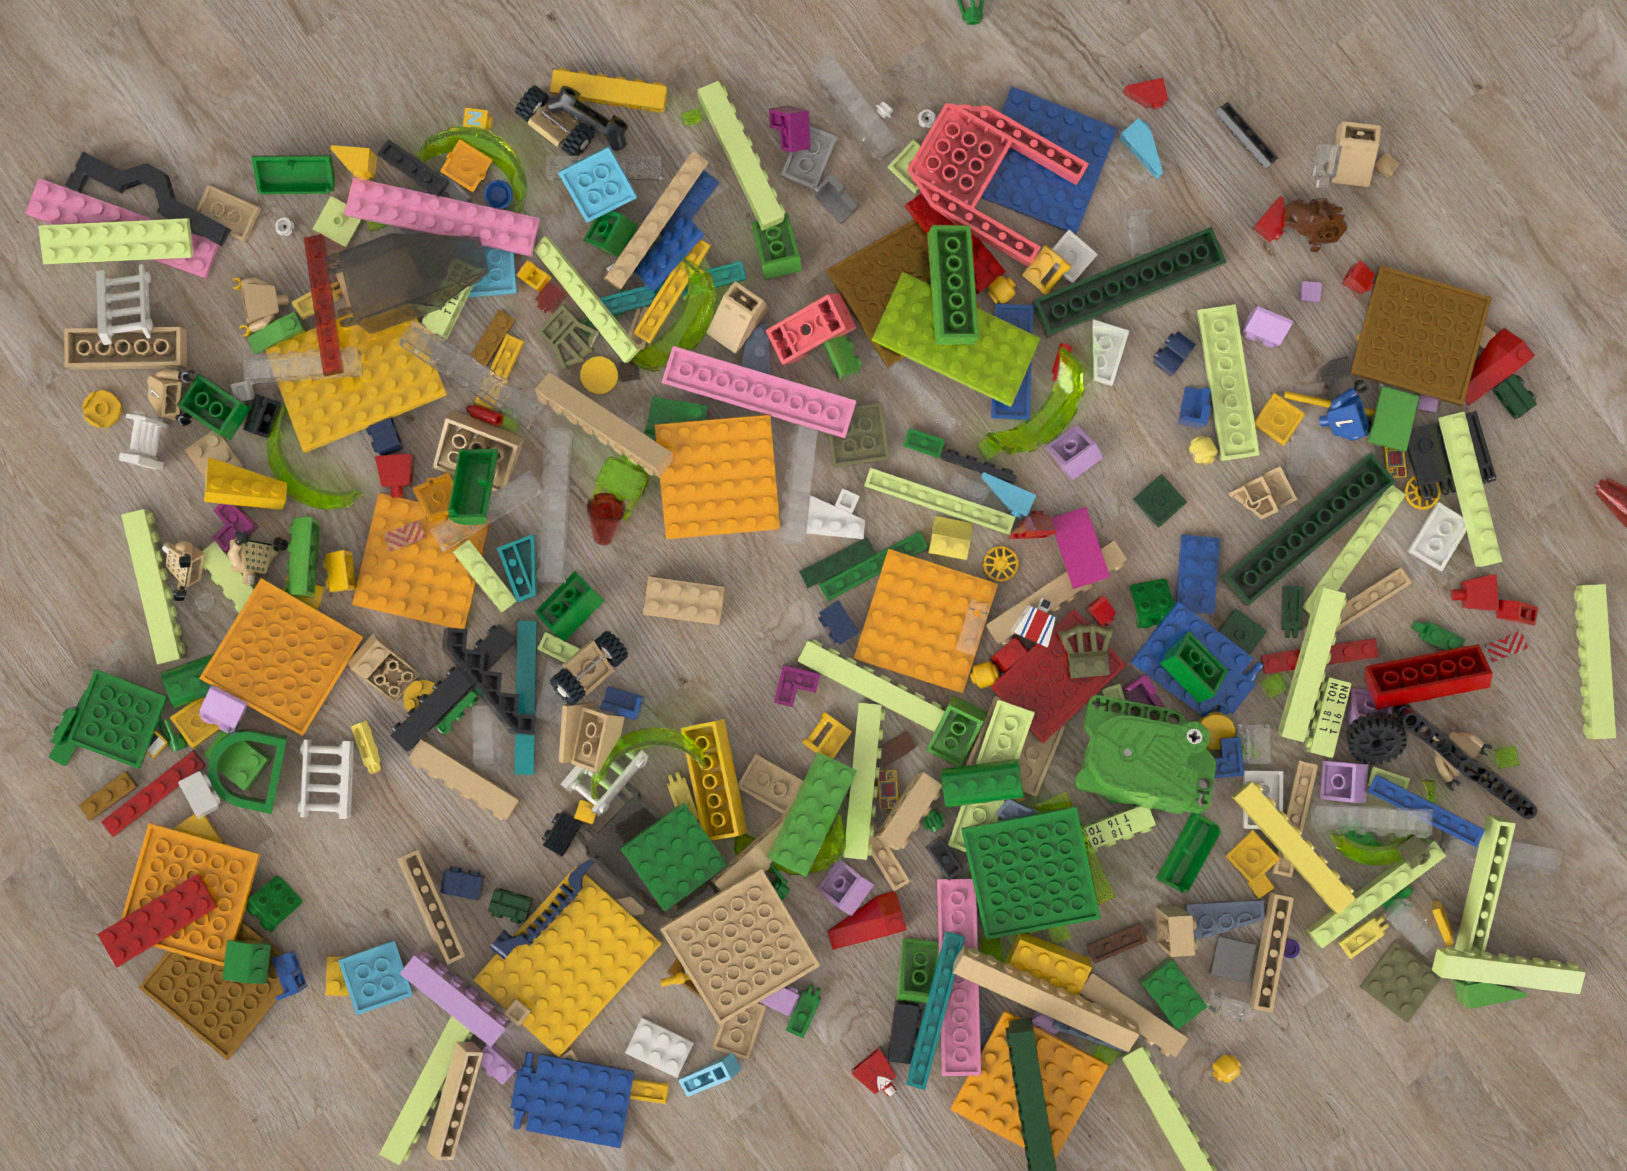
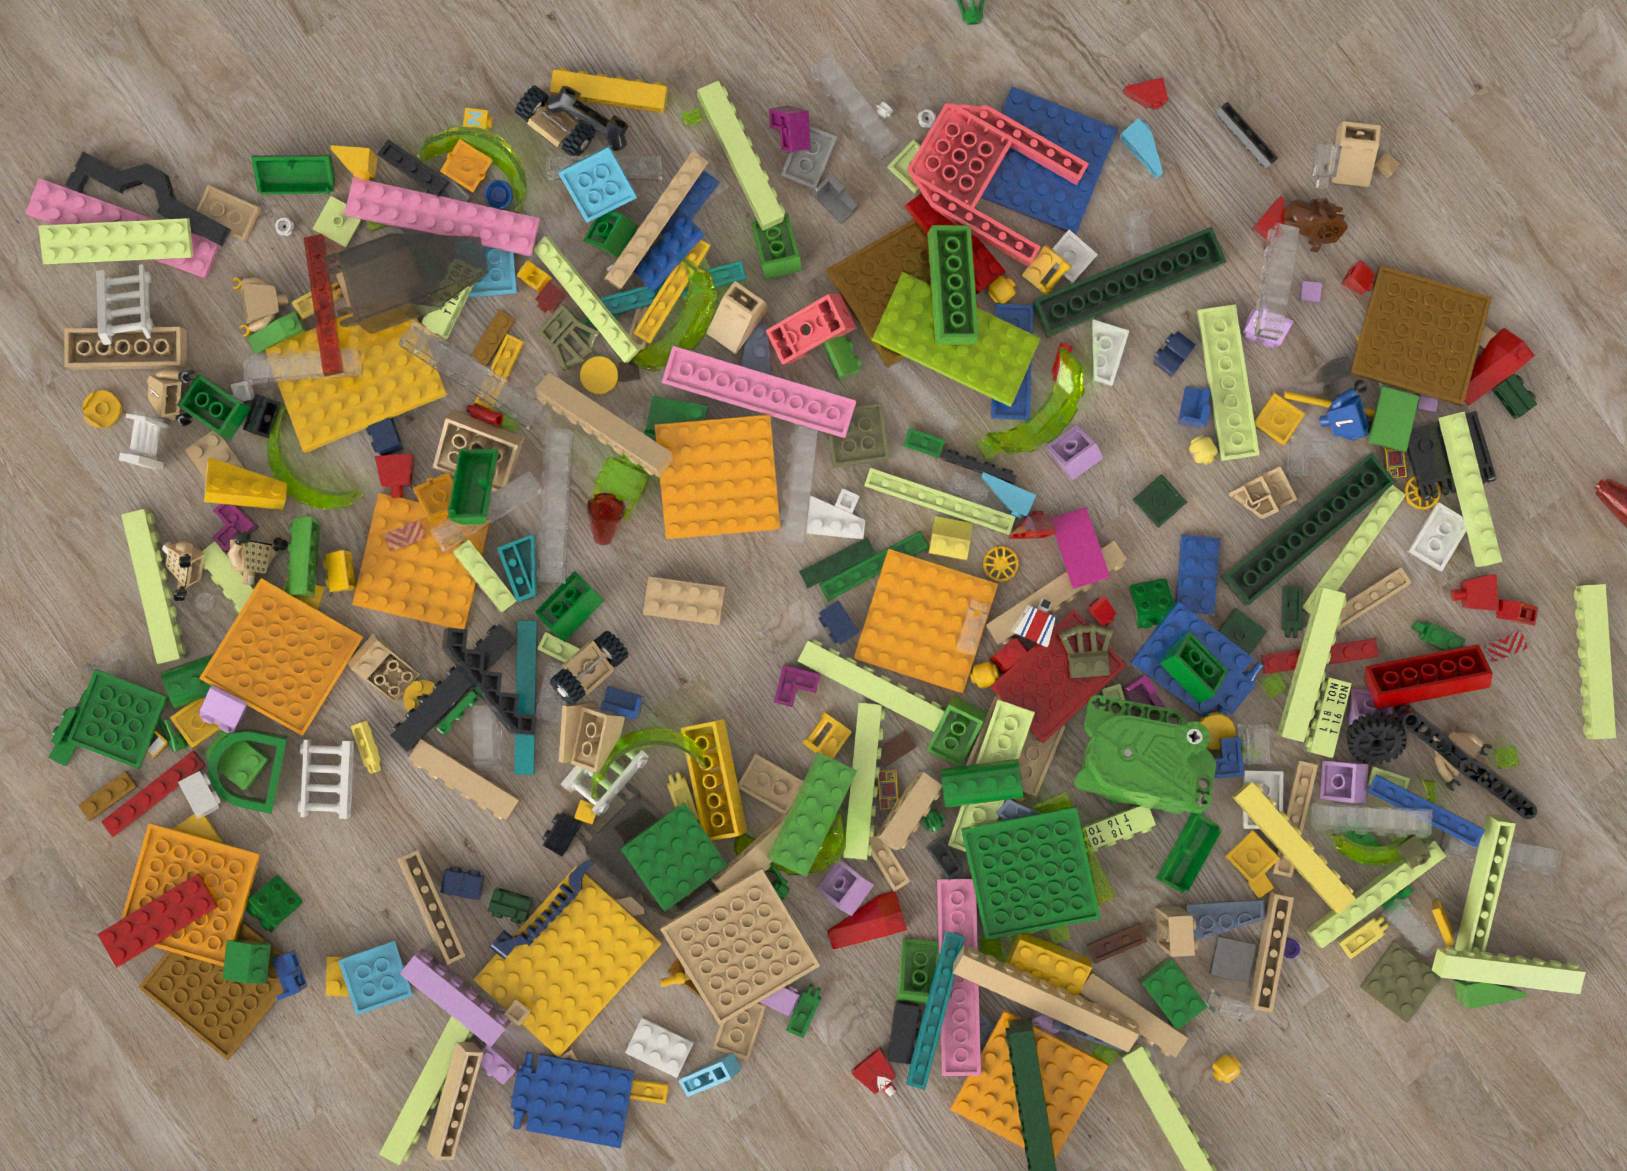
none -> clear brick [1253,223,1299,341]

